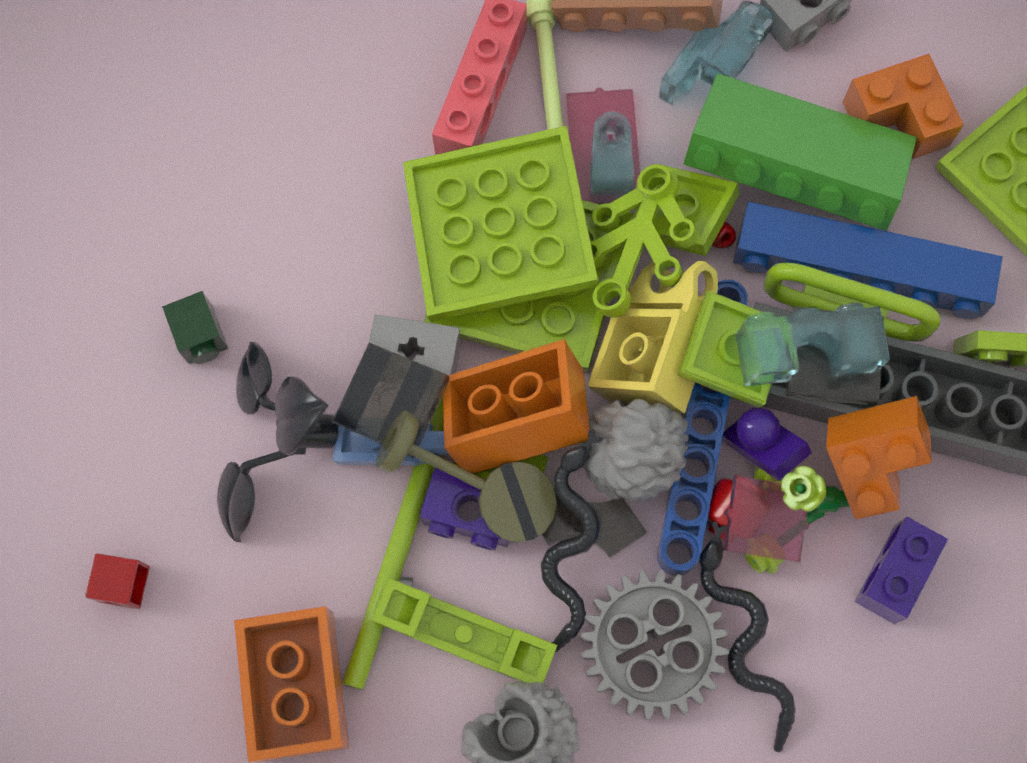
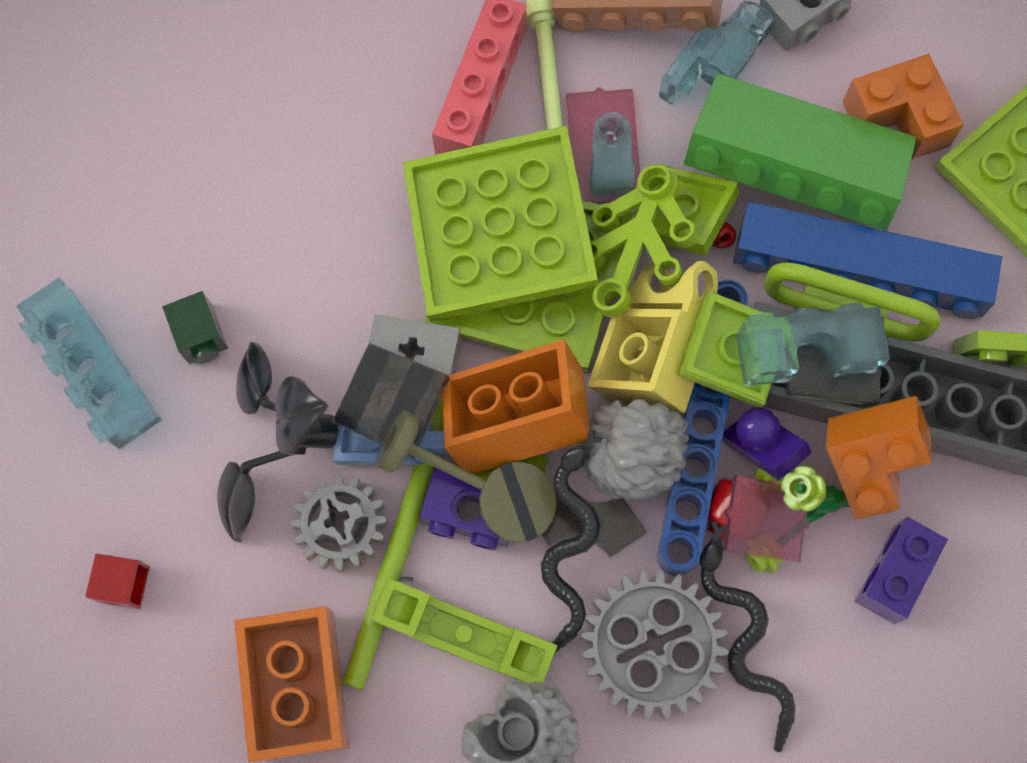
none -> clear light blue brick [16,277,162,450]
none -> light grey gear [290,474,388,572]

